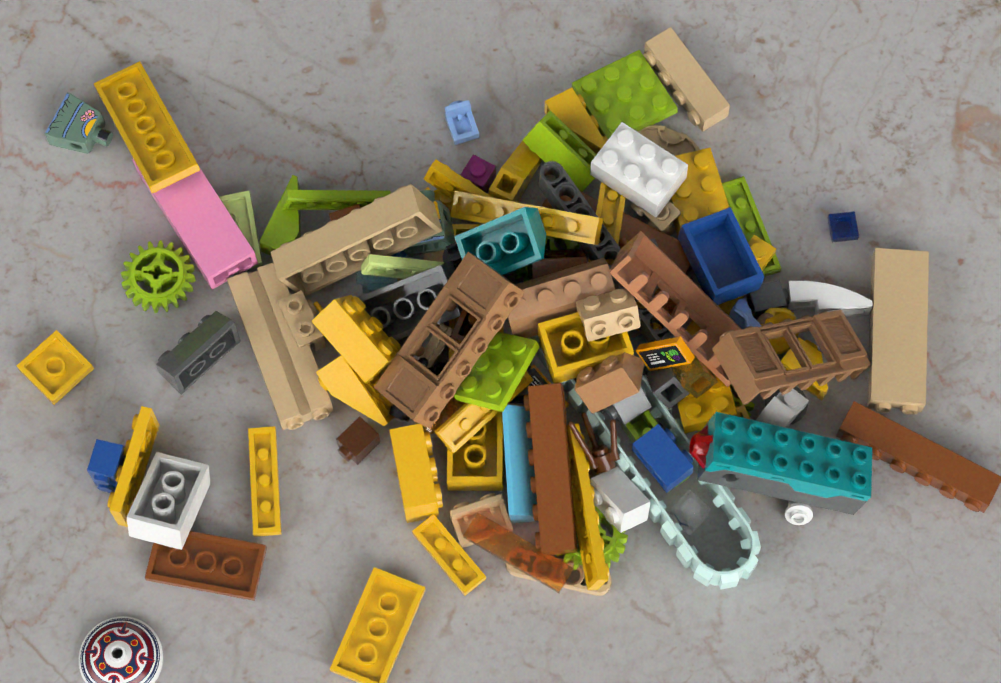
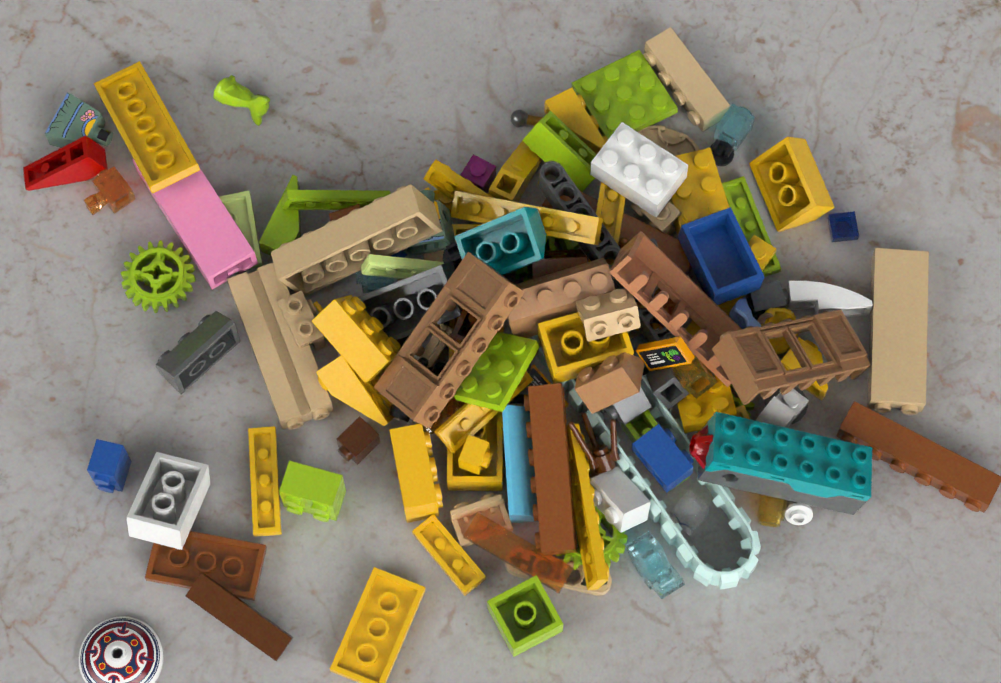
yellow plate [16,330,94,405] -> none
yellow plate [107,406,160,527] -> none
light blue bracket [445,100,480,145] -> none
none -> red slope [23,135,108,191]
none -> clear orange brick [84,166,136,215]
none -> reddish brown tile [185,573,294,661]
none -> lime animal [213,75,270,126]
none -> lime brick [279,461,346,522]
none -> yellow plate [458,435,493,475]
none -> lime brick [487,575,563,657]
none -> flat silver piece [510,109,543,128]
none -> clear light blue brick [626,531,685,599]
none -> black plate [710,139,734,166]
none -> clear light blue brick [714,104,755,151]
none -> yellow slope [749,137,835,232]
none -> clear yellow brick [756,494,787,527]

